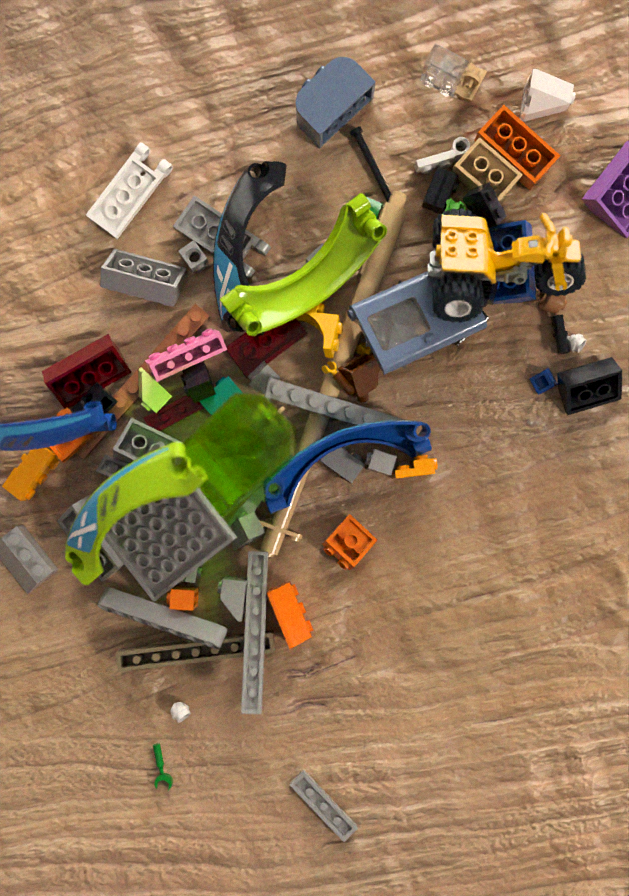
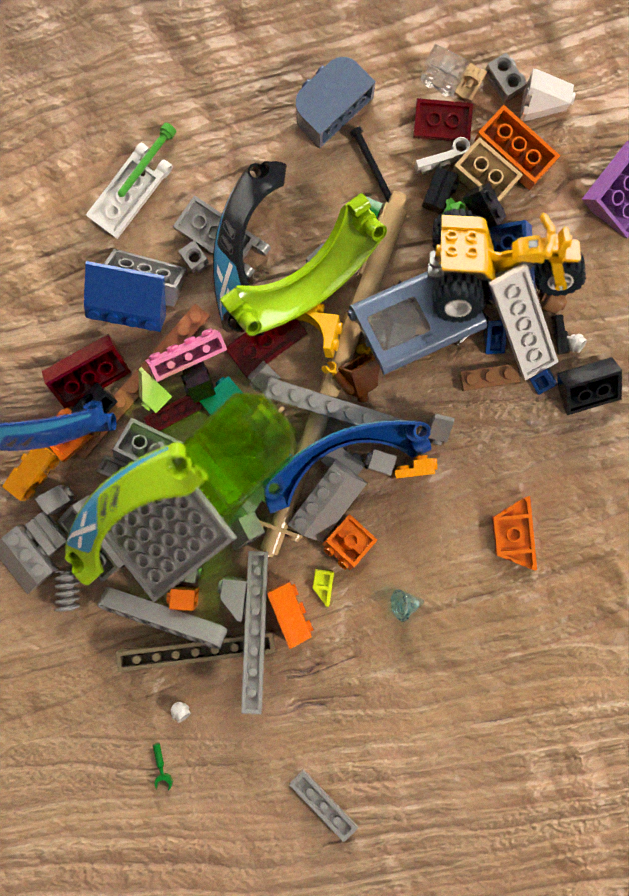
none -> light grey brick [25,511,67,556]
none -> light grey slope [35,485,75,515]
none -> light grey piece [54,570,80,612]
none -> blue slope [84,261,166,332]
none -> bright green piece [118,122,177,197]
none -> light grey slope [288,459,368,542]
none -> neon yellow tile [312,569,334,607]
none -> clear light blue hat [391,589,424,622]
none -> dark red plate [413,98,473,142]
none -> light grey slope [428,414,455,446]
none -> medium nougat plate [460,363,520,391]
none -> blue slope [483,320,507,354]
none -> light grey brick [485,53,527,103]
none -> white plate [489,264,558,380]
none -> orange wing [492,496,537,571]

